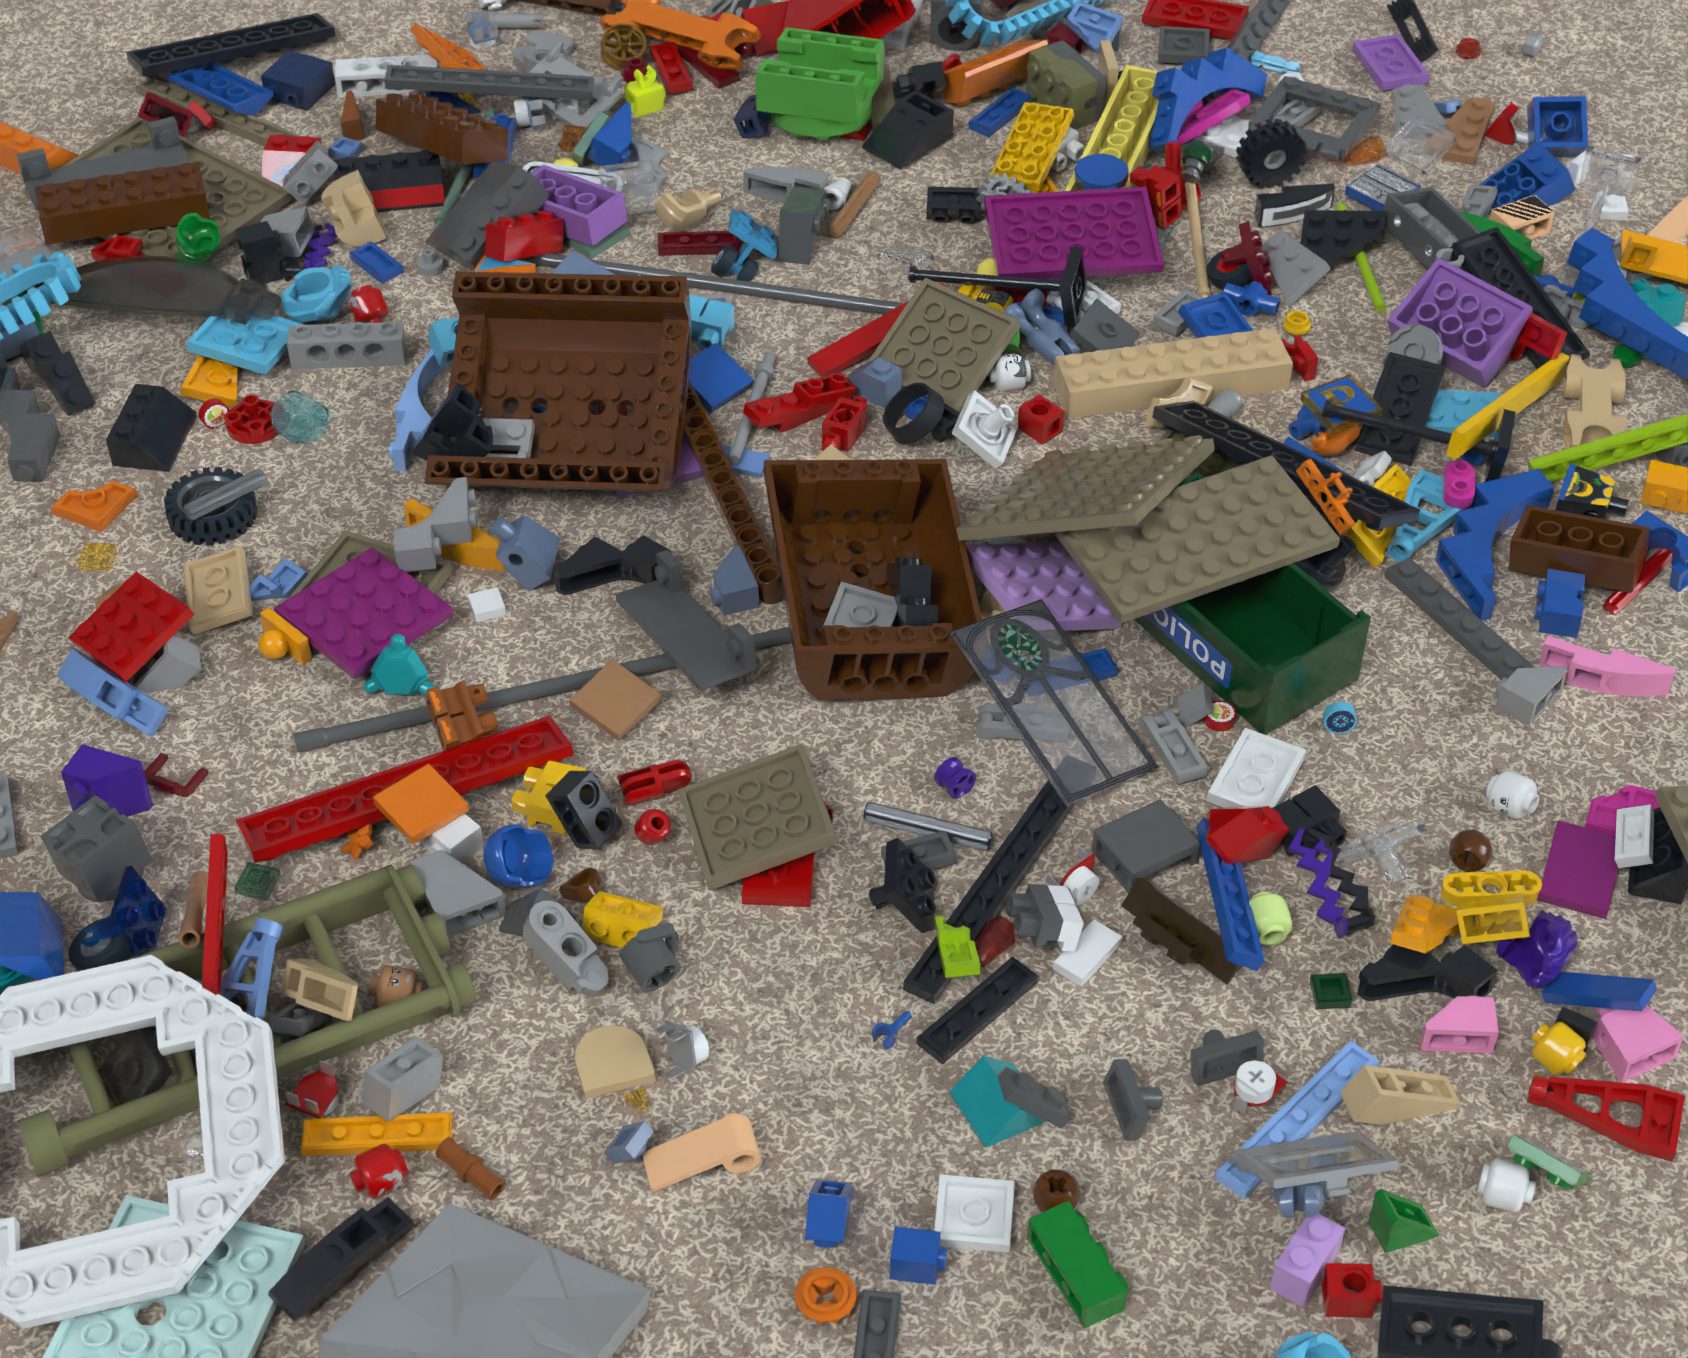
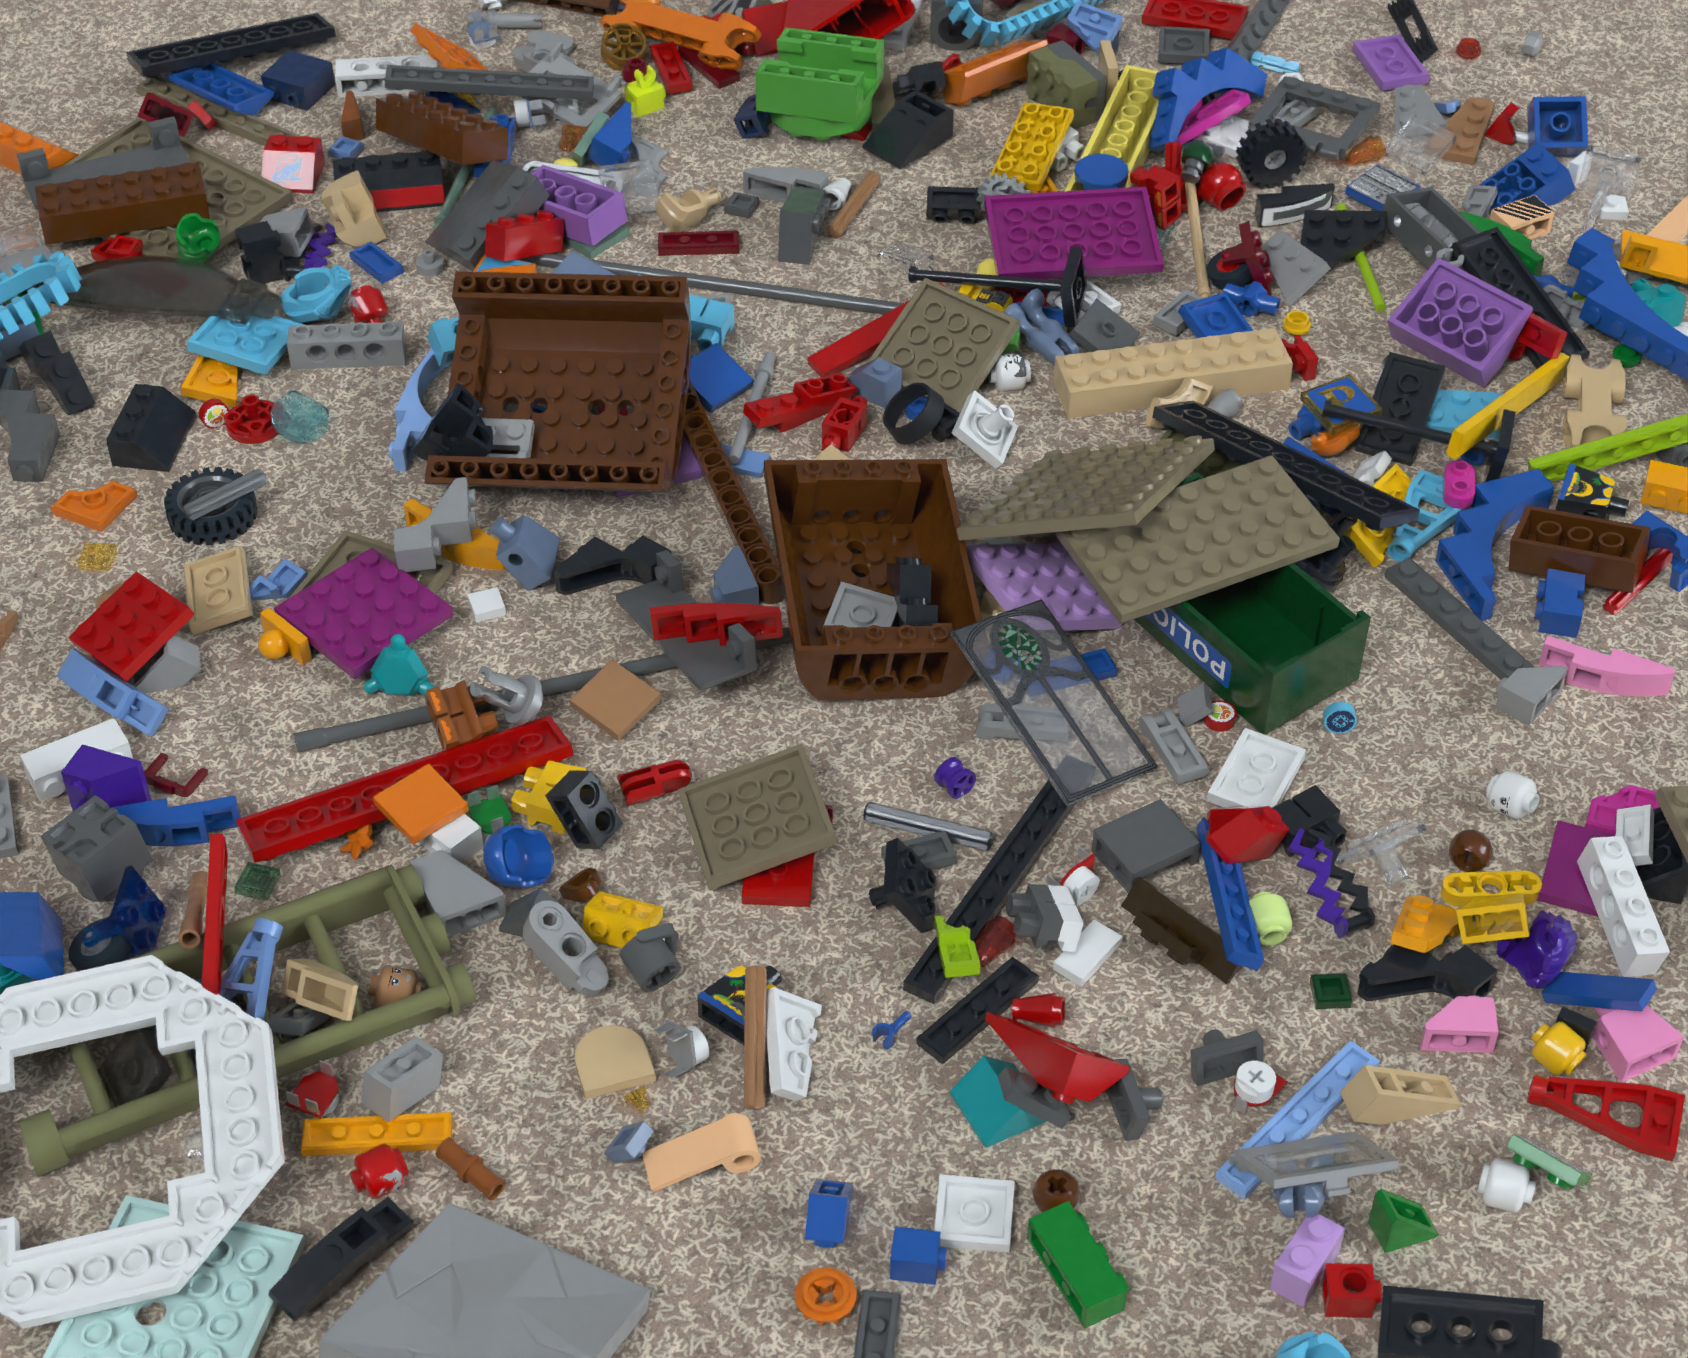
light grey bracket [282,141,338,204] -> none
red piece [634,809,671,845] -> none
dark azure plate [711,209,777,281] -> none
blue tile [968,87,1034,137] -> none
red brick [1018,394,1064,445] -> none
orange piece [1296,459,1356,535] -> none
light grey tile [1386,324,1443,365] -> none
none -> white brick [20,718,133,802]
none -> blue slope [110,795,241,846]
none -> green piece [467,785,512,842]
none -> light grey piece [470,666,543,726]
none -> red slope [649,603,783,646]
none -> torso [697,966,782,1045]
none -> dark grey tile [724,192,759,219]
none -> medium nougat axle [744,966,767,1110]
none -> white wing [766,987,822,1101]
none -> red wedge [985,1012,1130,1104]
none -> red cone [1012,992,1066,1028]
none -> red piece [1198,162,1246,211]
none -> white brick [1577,836,1670,977]

